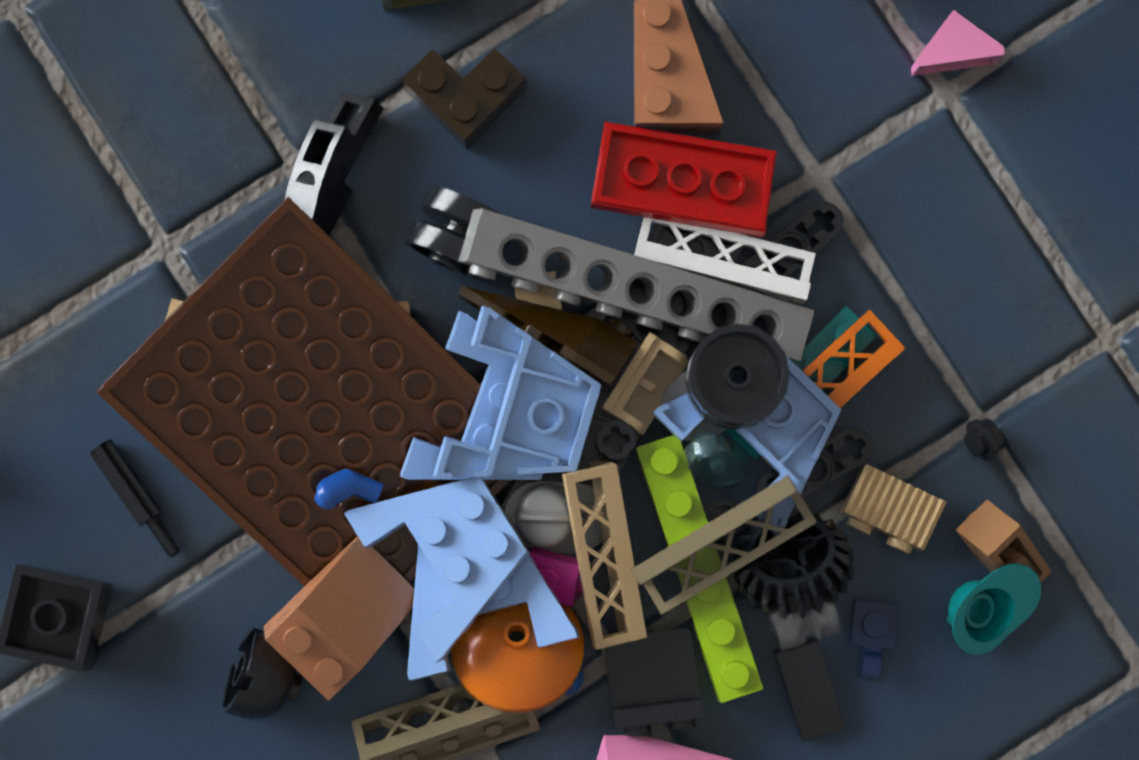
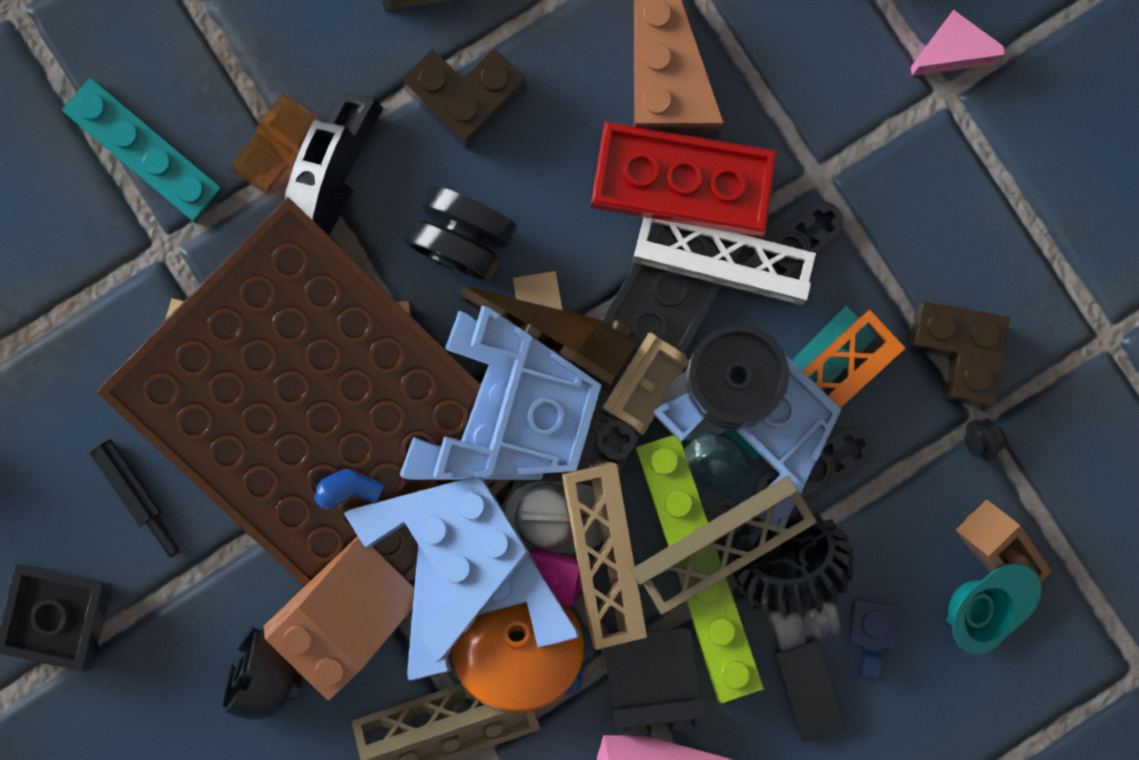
light grey brick [458,209,815,361] -> none
tan brick [840,464,946,555] -> none
none -> teal plate [62,78,223,223]
none -> clear orange slope [231,93,318,195]
none -> dark brown brick [908,301,1010,408]

